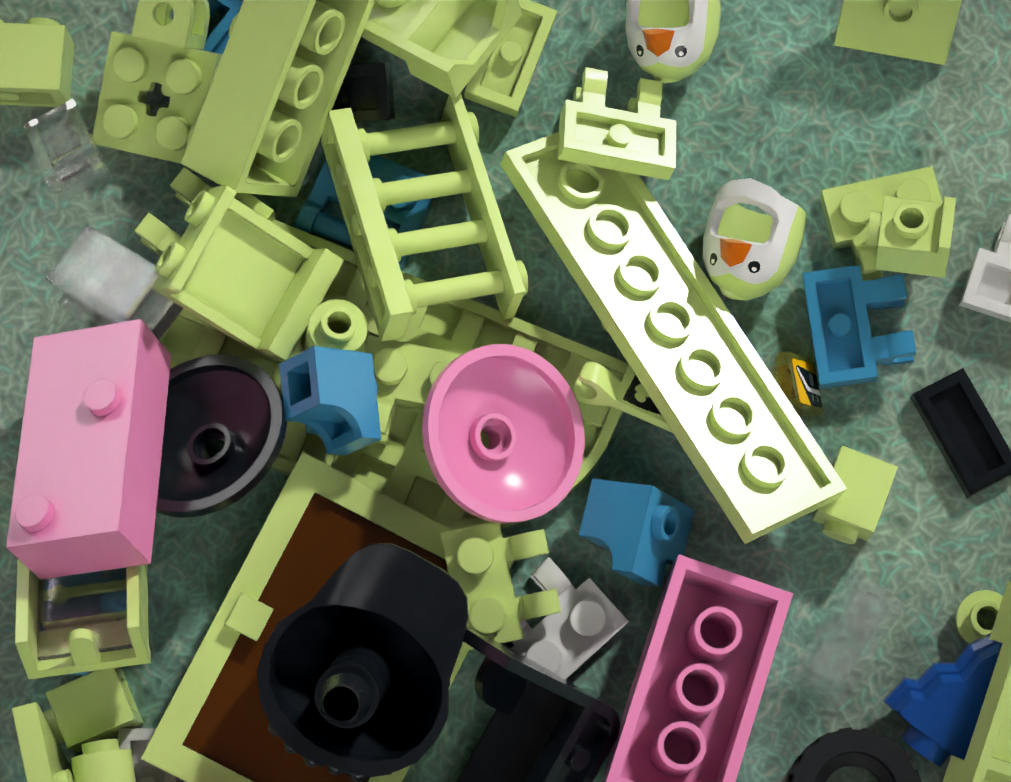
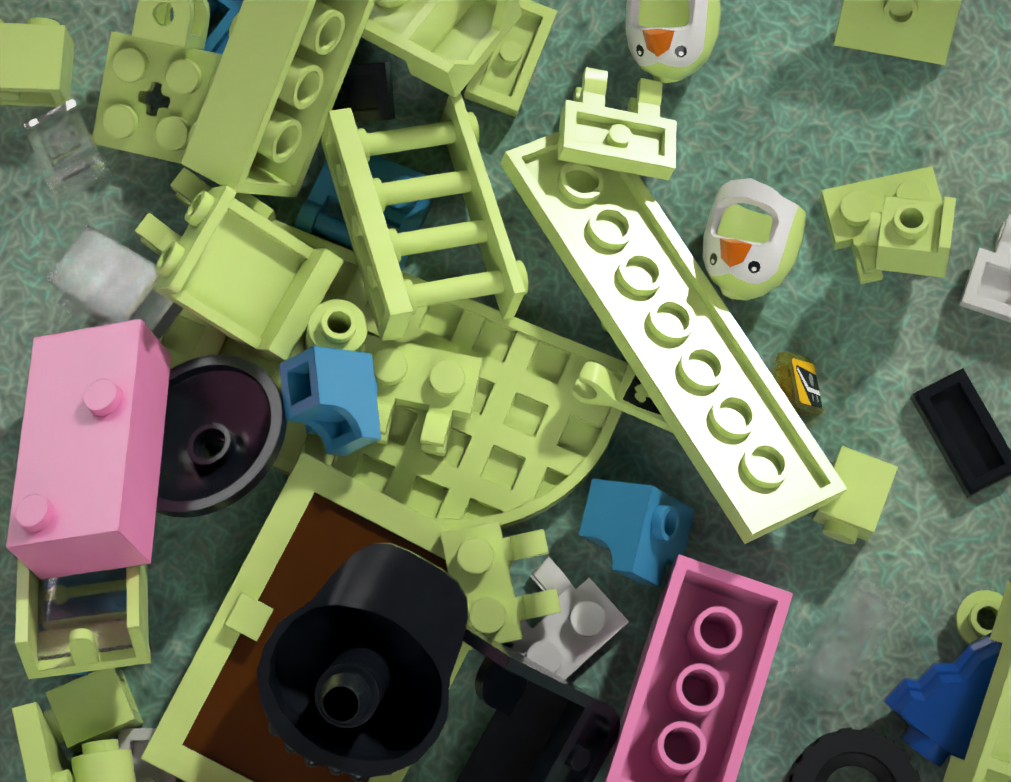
bright pink dish [422,344,585,524] -> none
dark azure plate [802,265,916,390] -> none

